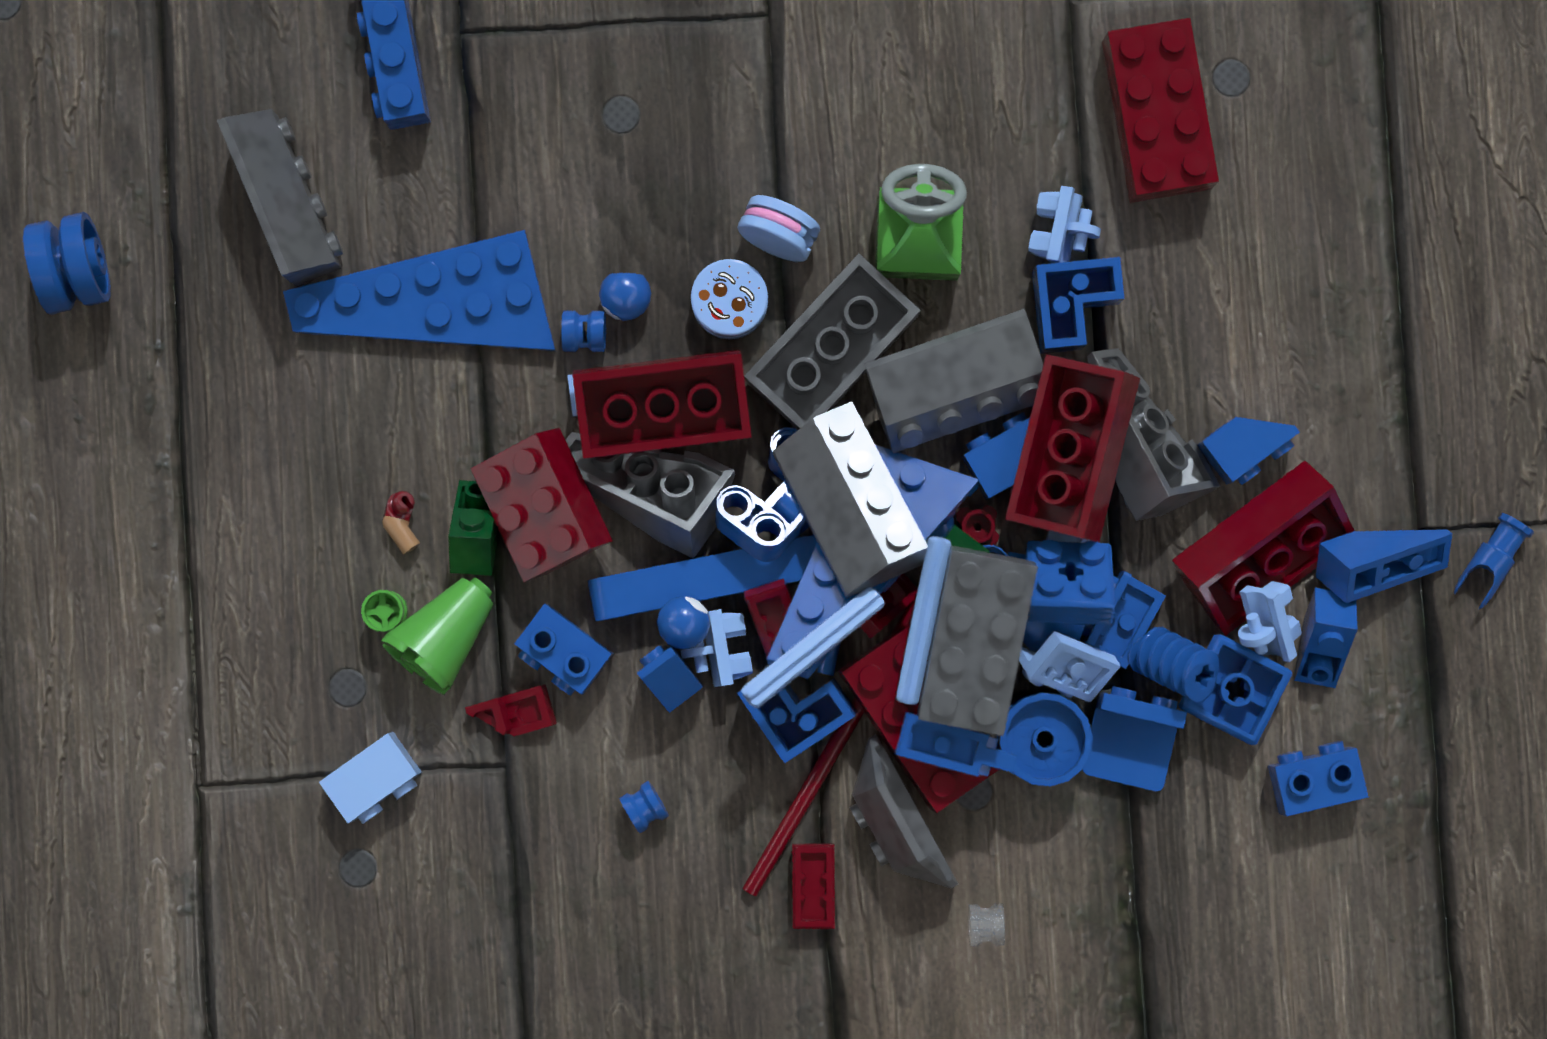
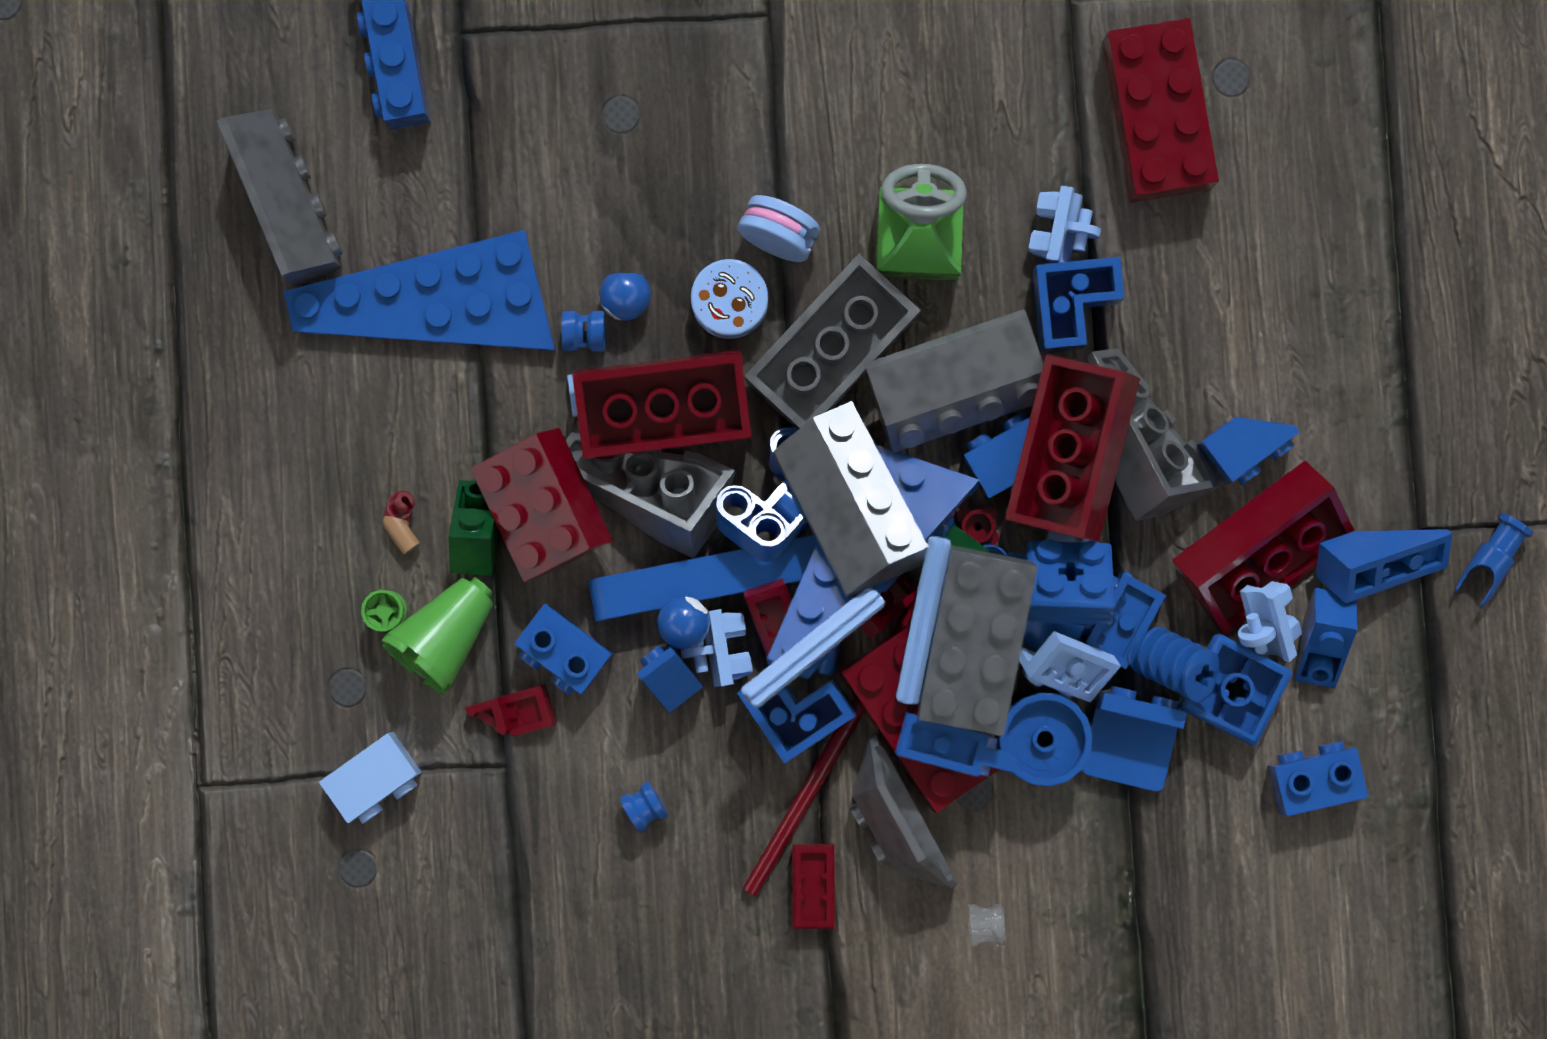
blue wheel [23,212,111,315] -> none

